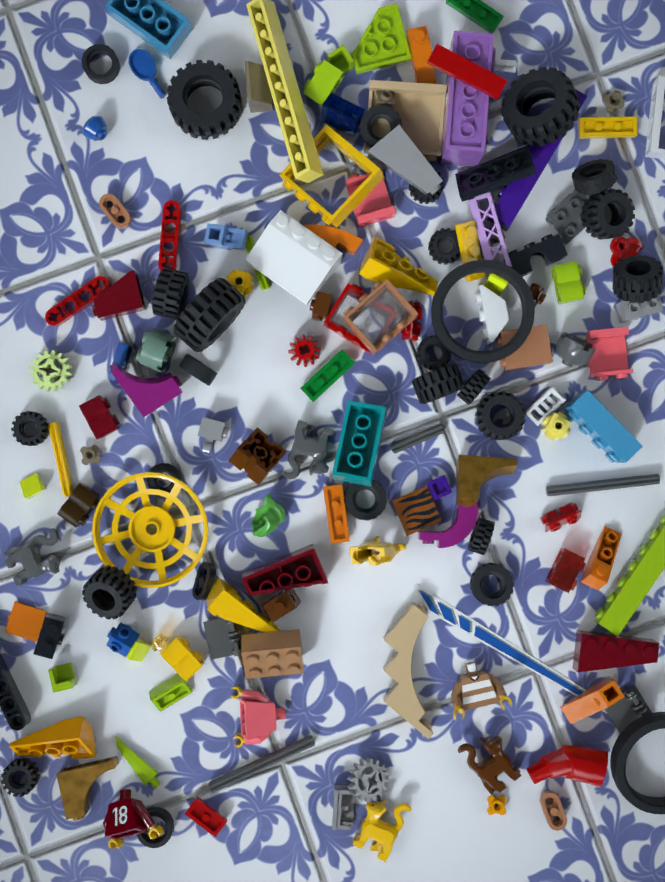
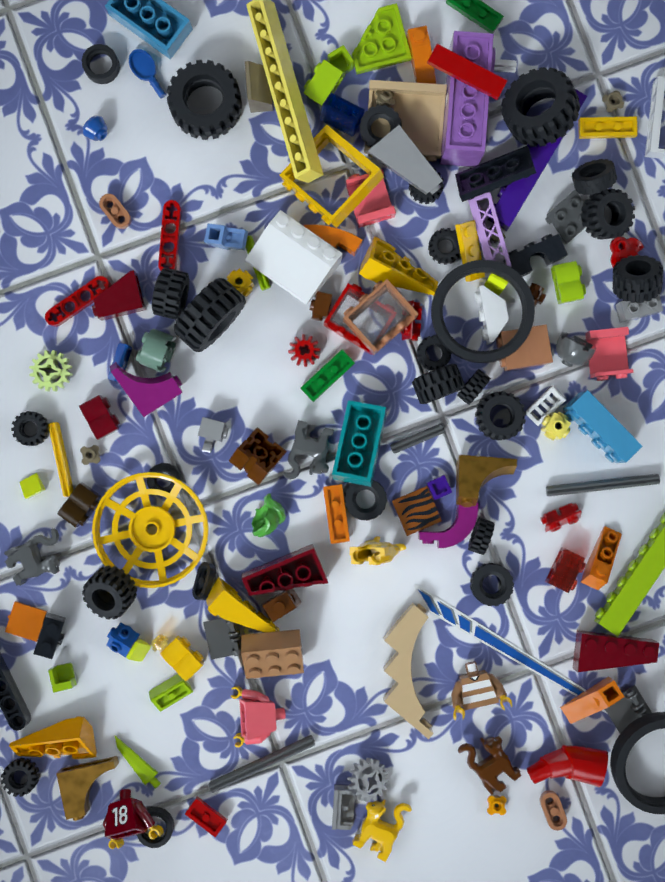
black tyre [179,354,217,386] -> none

